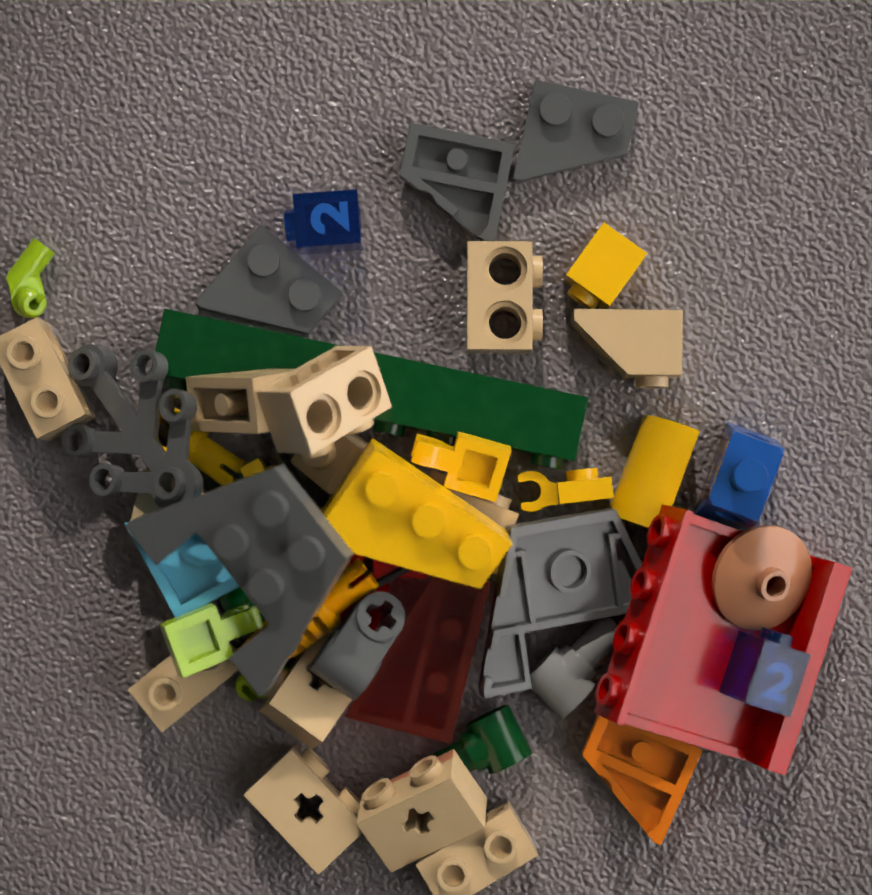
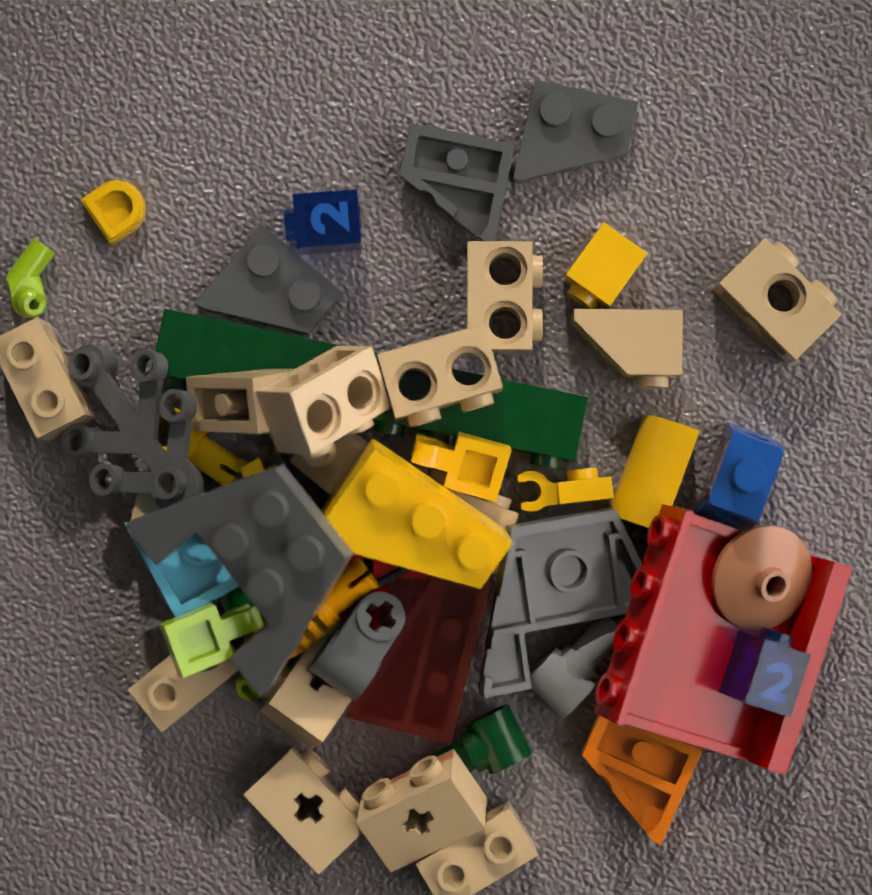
none -> yellow tile [80,180,146,246]
none -> tan brick [377,324,503,427]
none -> tan brick [713,238,842,364]

